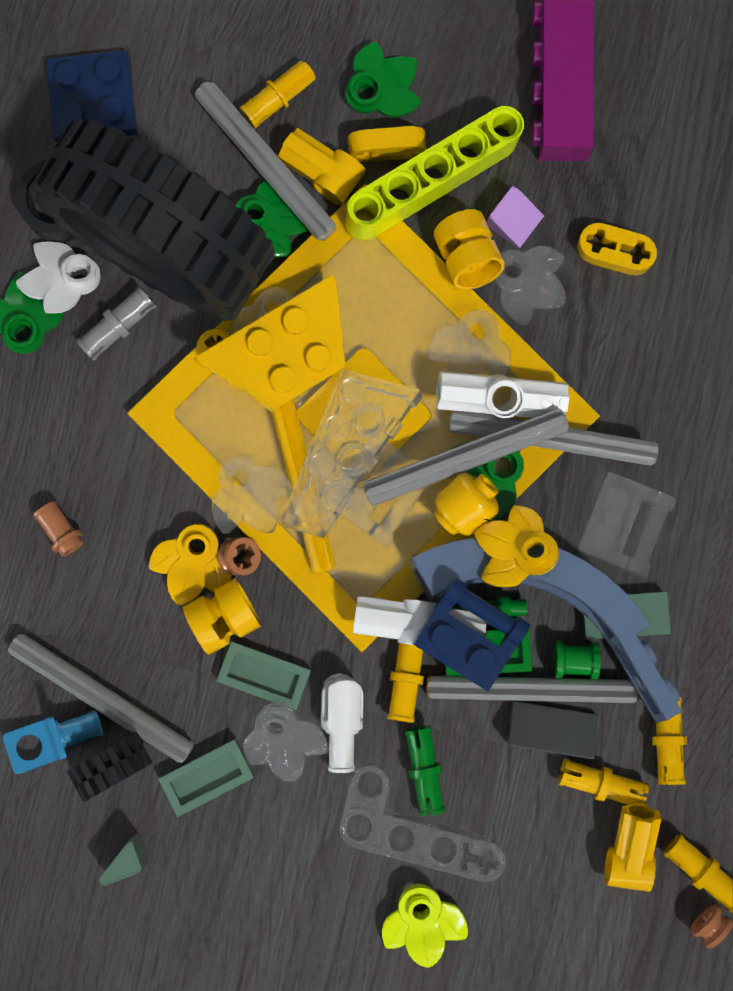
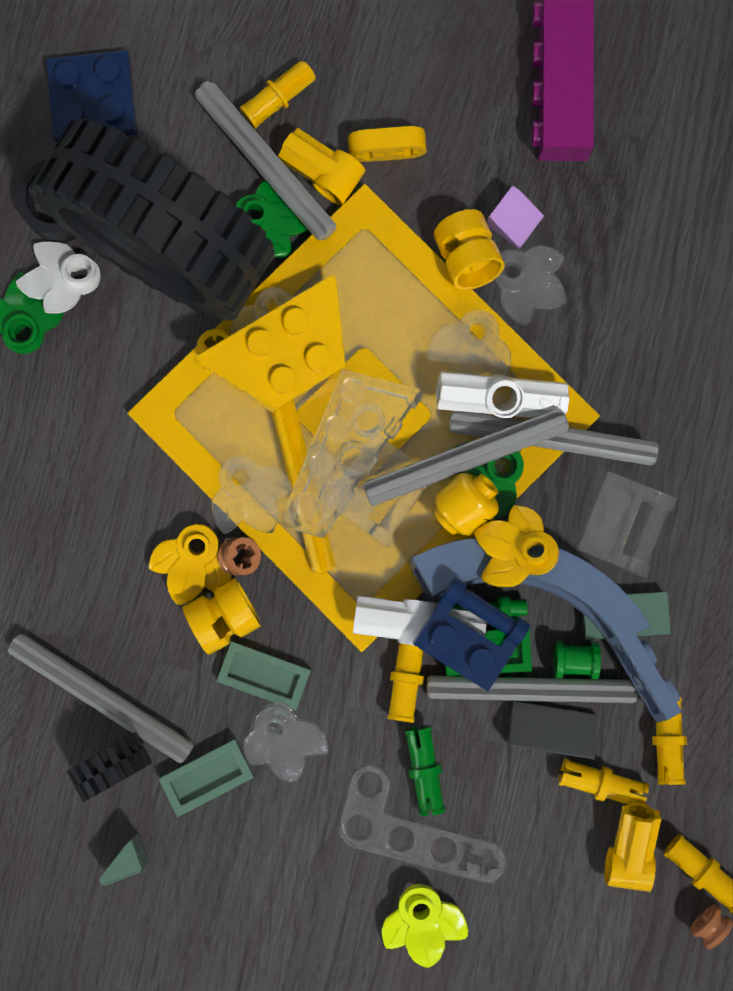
dark azure bracket [2,710,104,774] -> none
nougat pin [33,501,83,557] -> none
light grey pin [76,286,157,361] -> none
white arm [321,673,363,773] -> none
green plate [345,41,421,118] -> none
neon yellow beam [345,106,524,241] -> none
yellow beam [577,223,657,276] -> none

